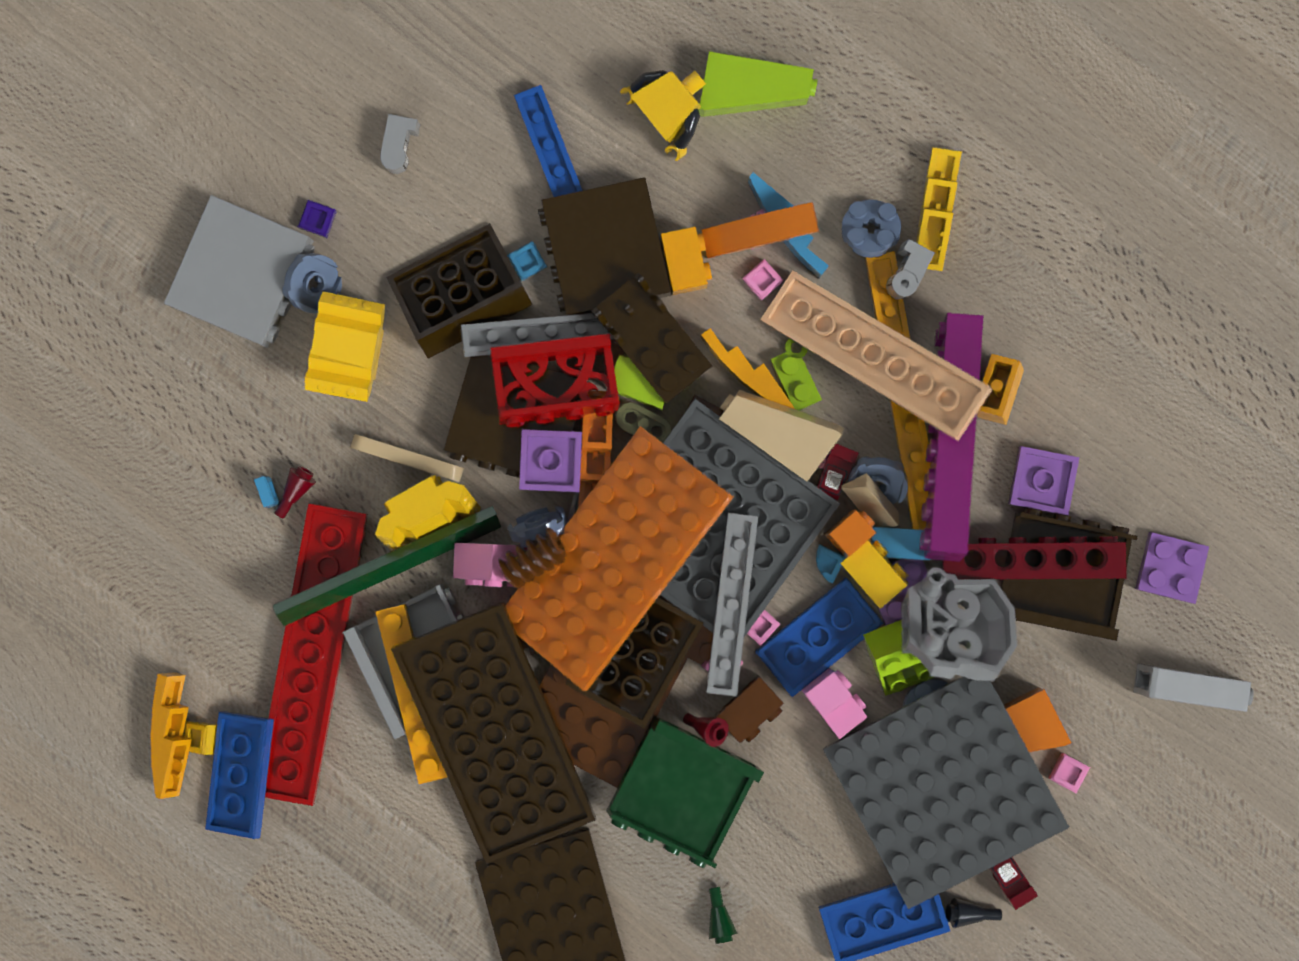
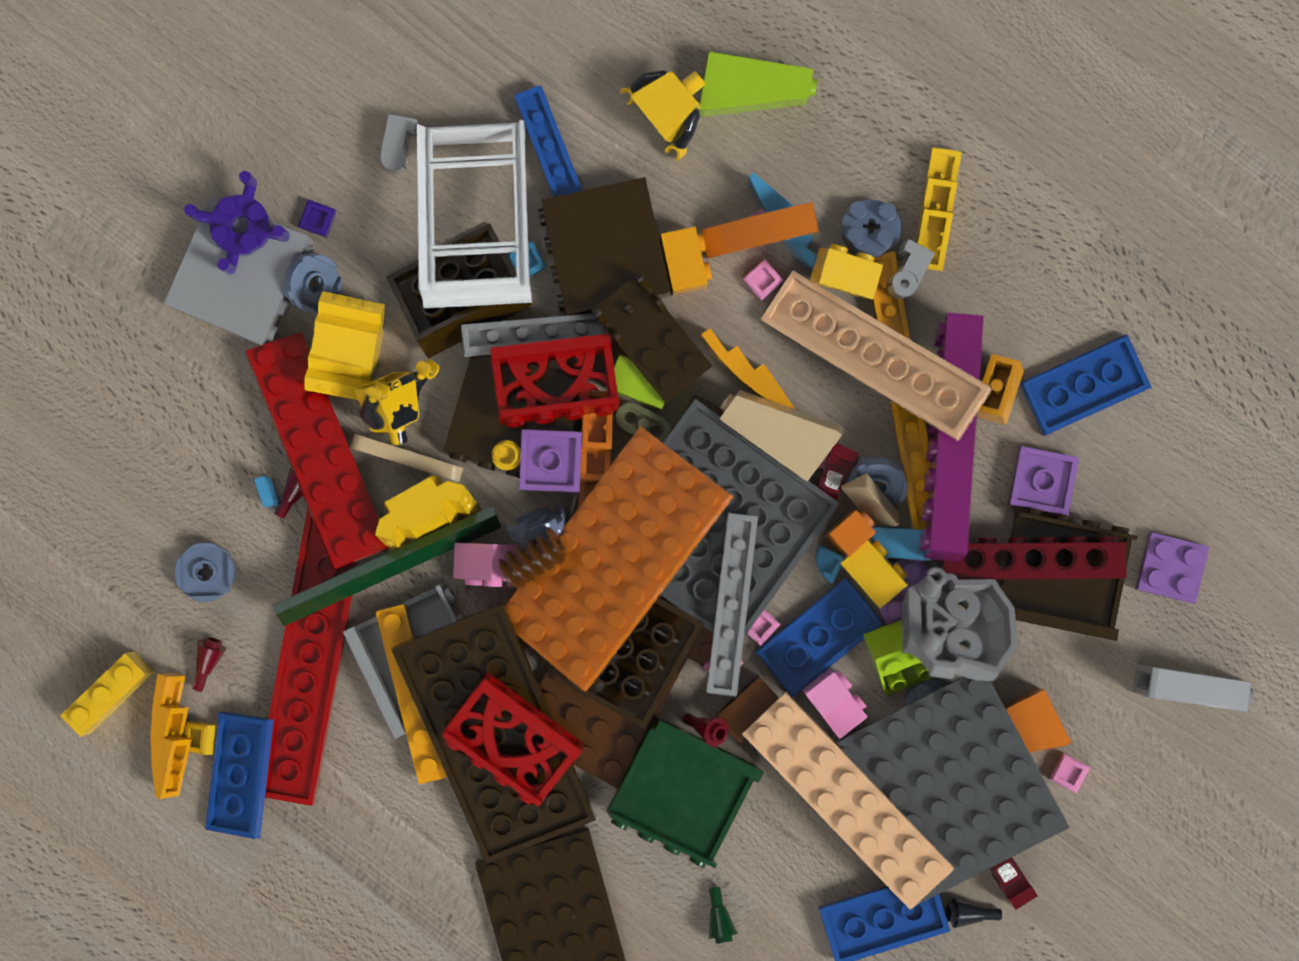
lime hinge [770,338,822,411] -> none
none -> yellow brick [60,651,155,737]
none -> sand blue plate [175,543,236,602]
none -> dark purple plate [184,171,290,275]
none -> dark red cone [192,636,226,692]
none -> red plate [245,332,389,571]
none -> torso [355,359,440,445]
none -> white piece [417,120,532,308]
none -> red fence [441,672,584,807]
none -> yellow plate [492,440,521,470]
none -> light nougat plate [742,692,954,910]
none -> yellow brick [809,244,883,299]
none -> blue tile [1020,334,1152,436]

